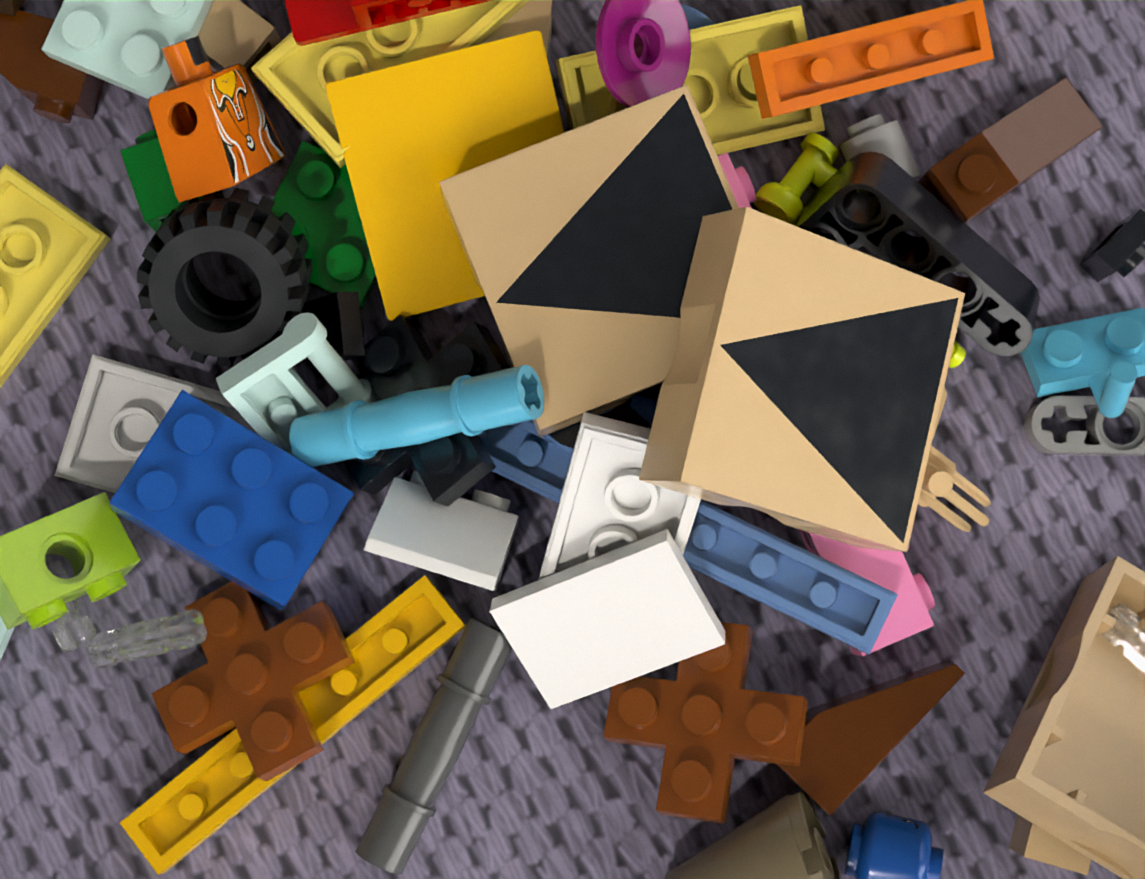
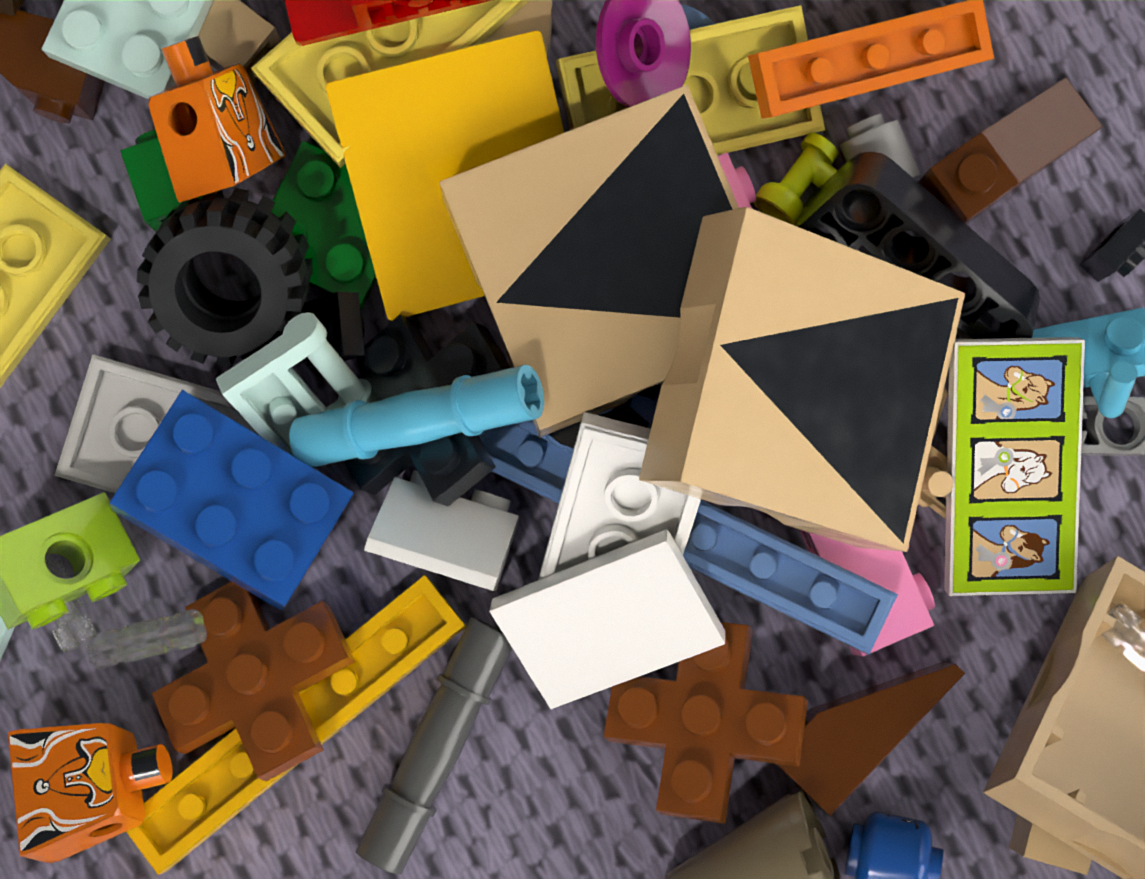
none -> orange torso [8,723,173,863]
none -> tile [944,337,1085,596]

